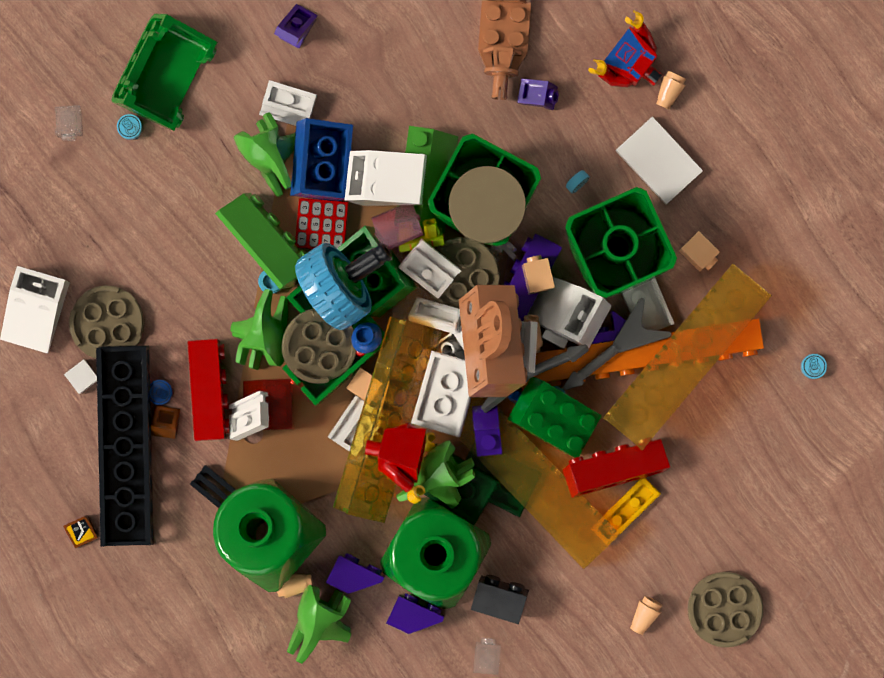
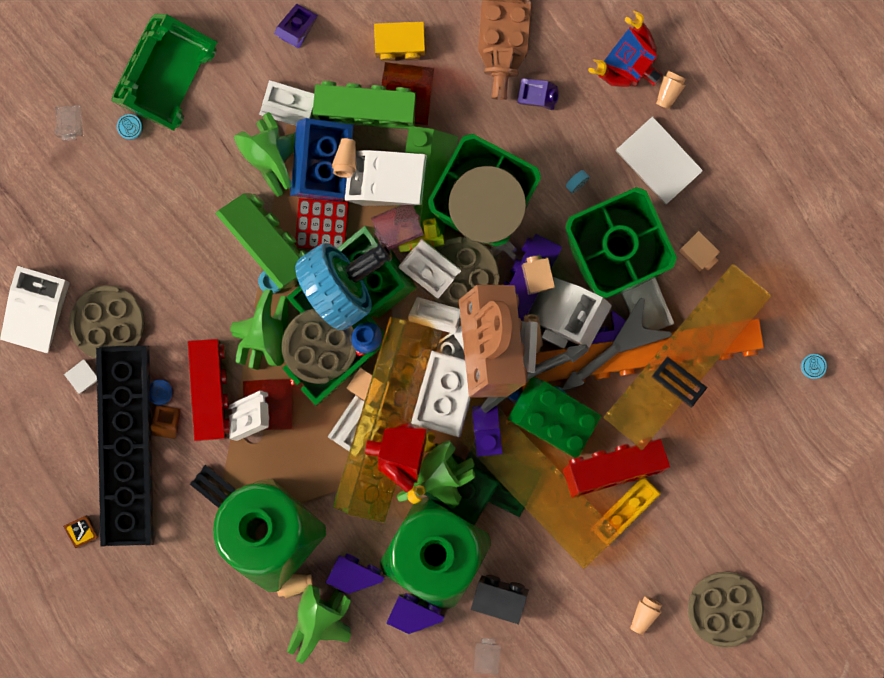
none -> bright green slope [313,81,416,130]
none -> light nougat cone [332,138,356,178]
none -> yellow brick [374,22,425,61]
none -> clear red slope [381,62,434,125]
none -> black tile [651,356,708,408]

